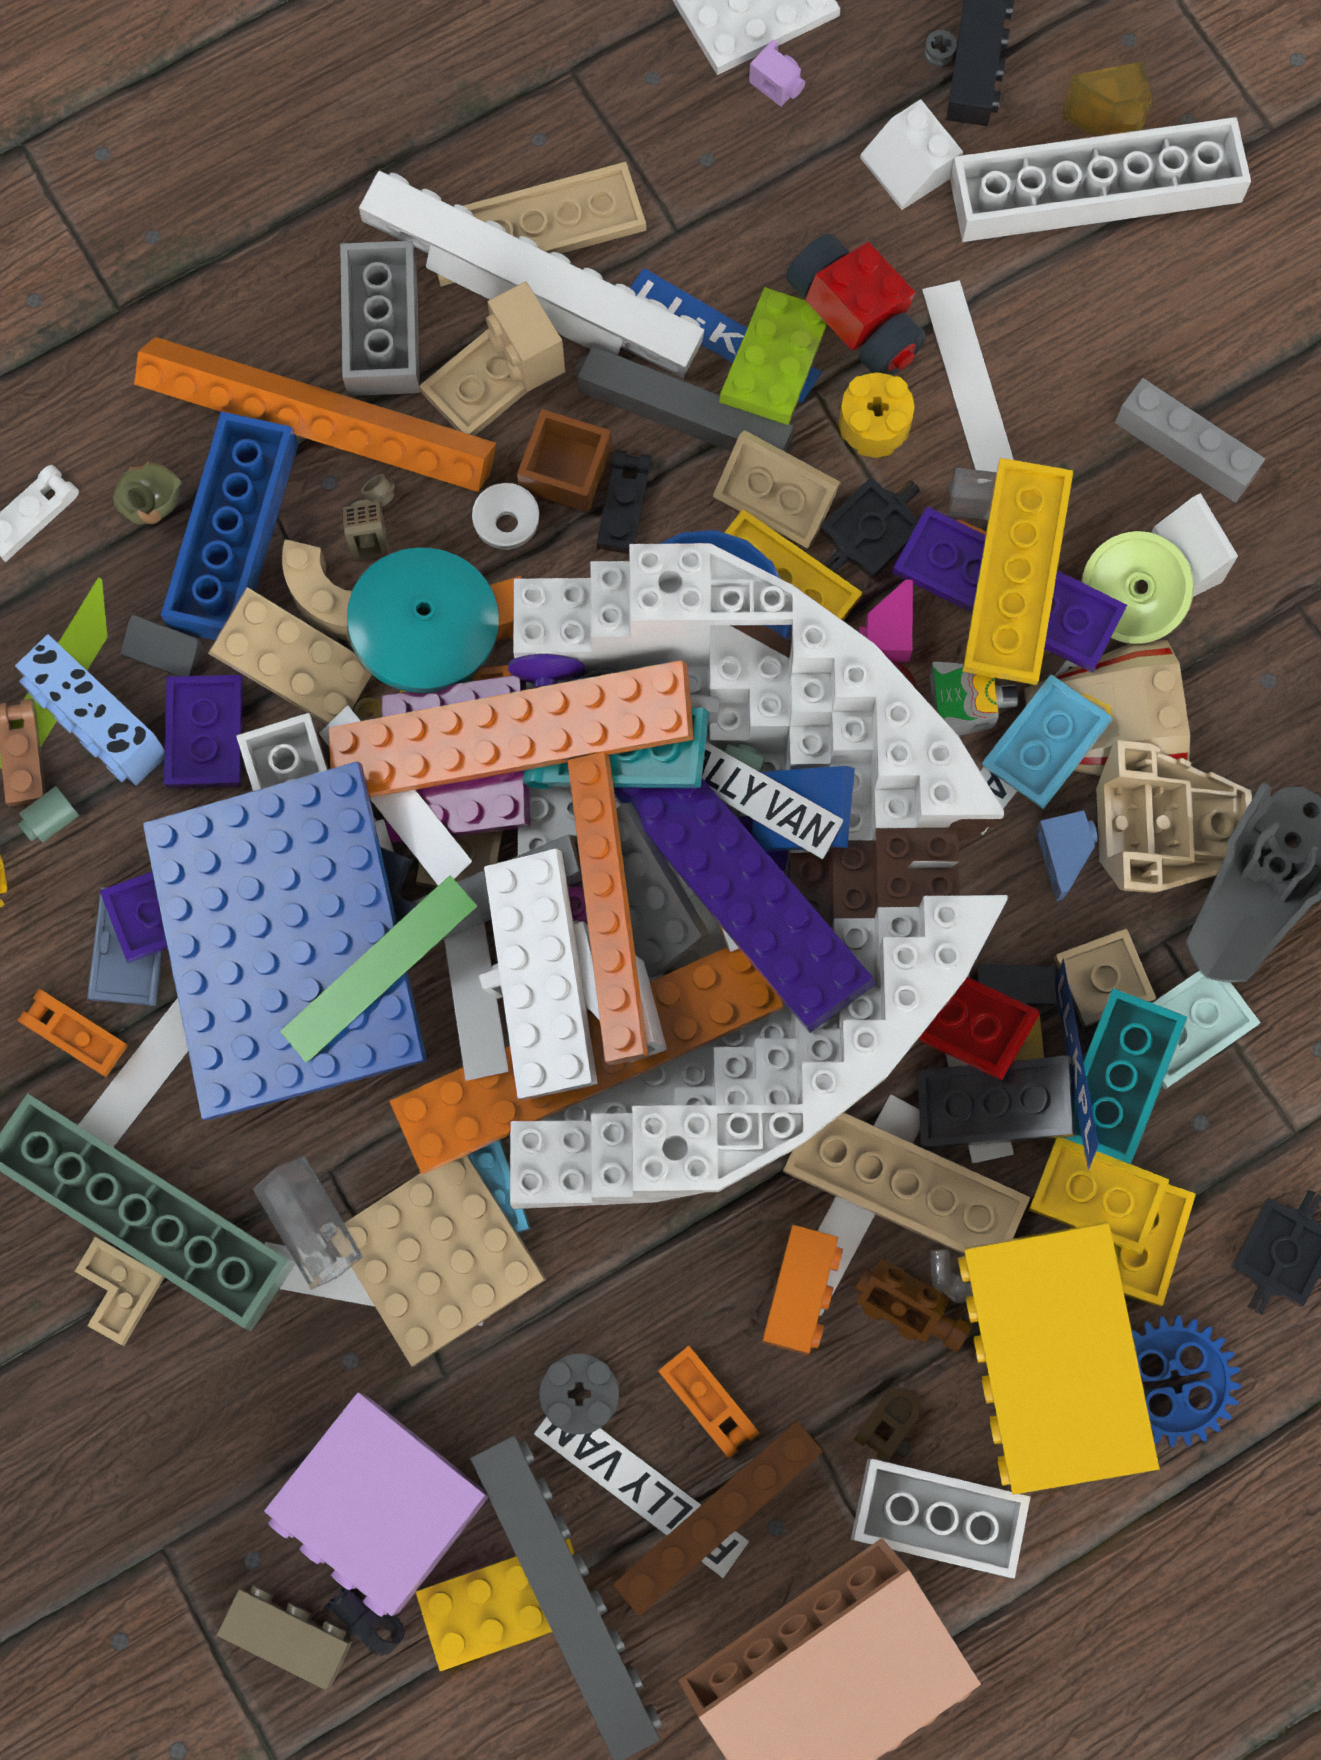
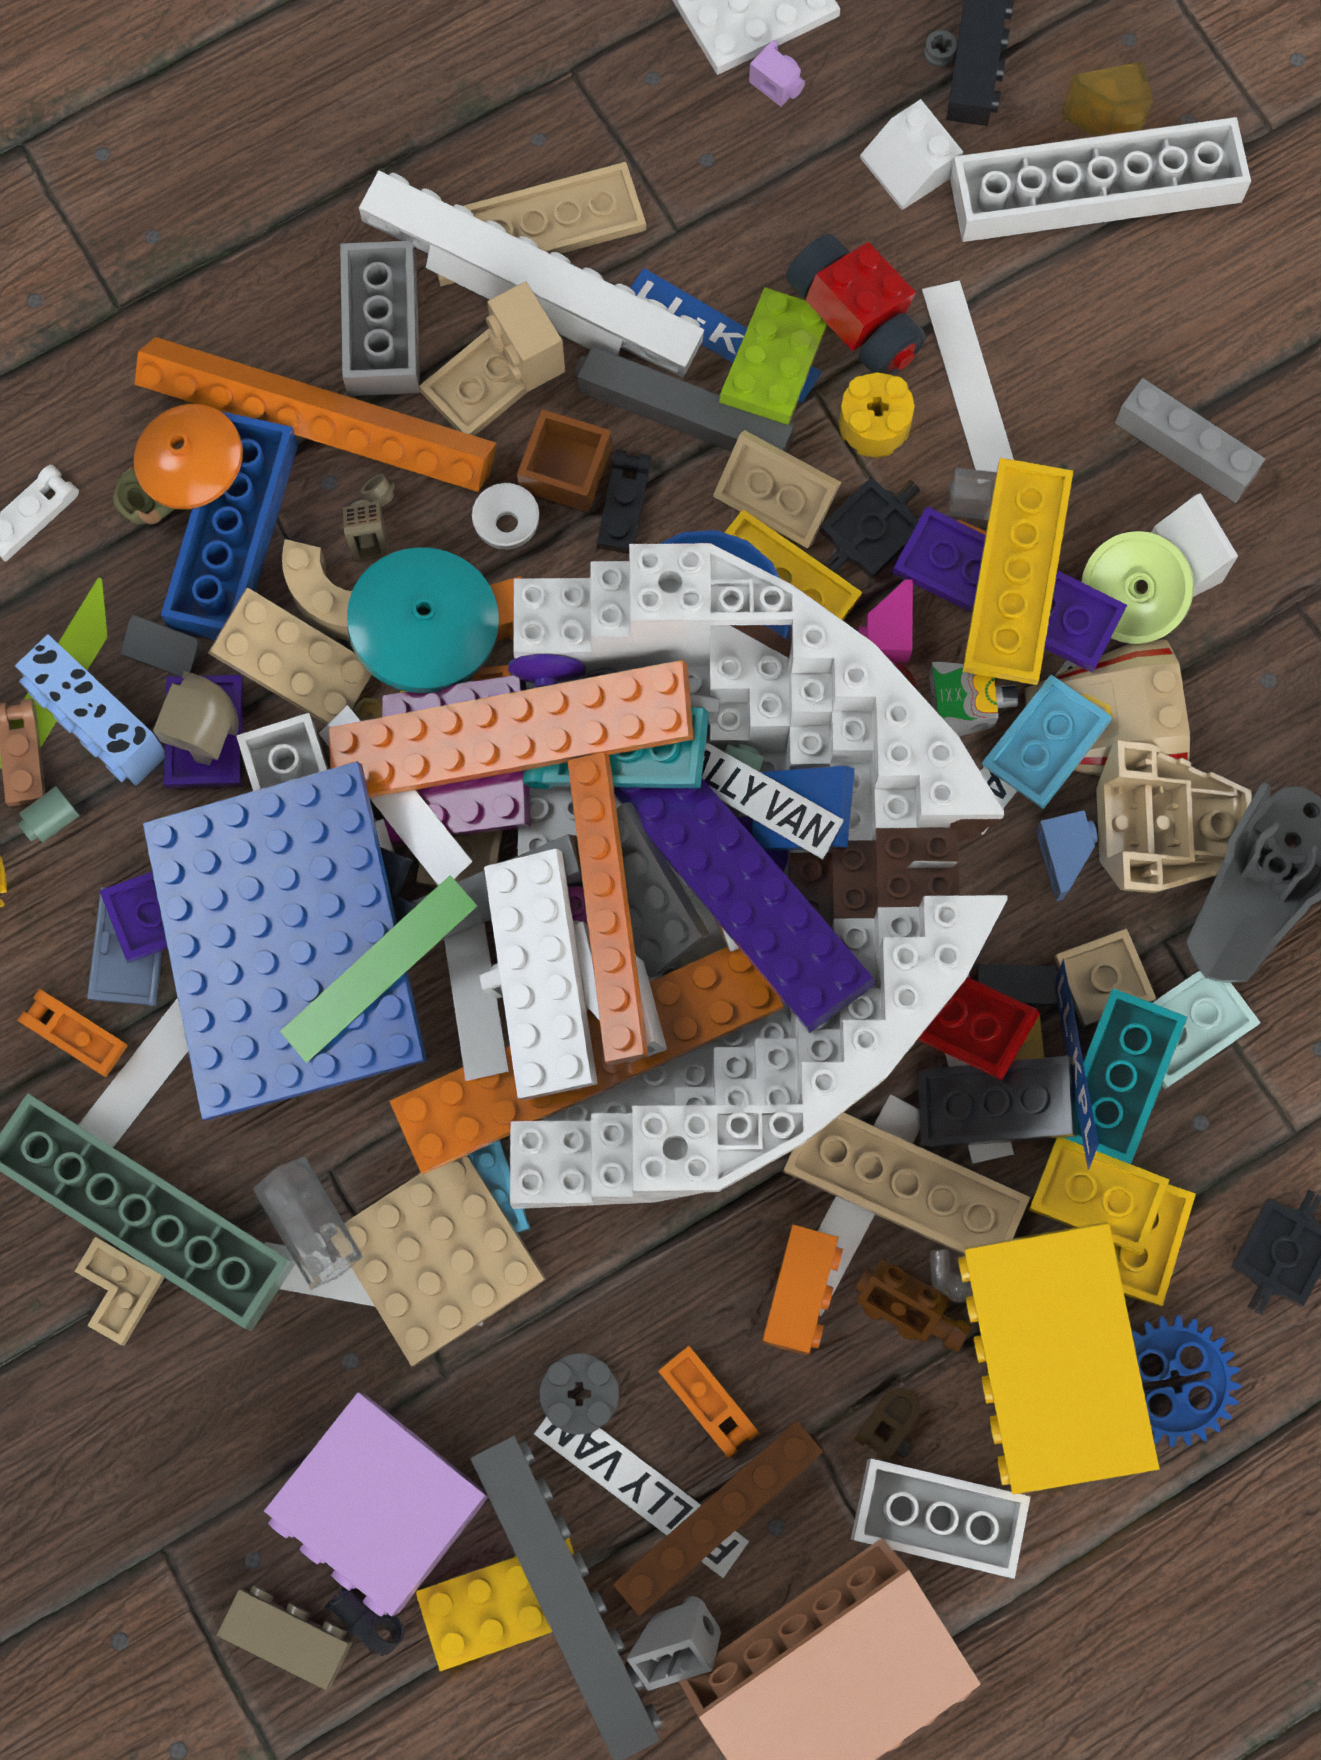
none -> orange dish [133,404,243,509]
none -> dark tan brick [153,671,239,766]
none -> light grey torso [627,1596,721,1691]

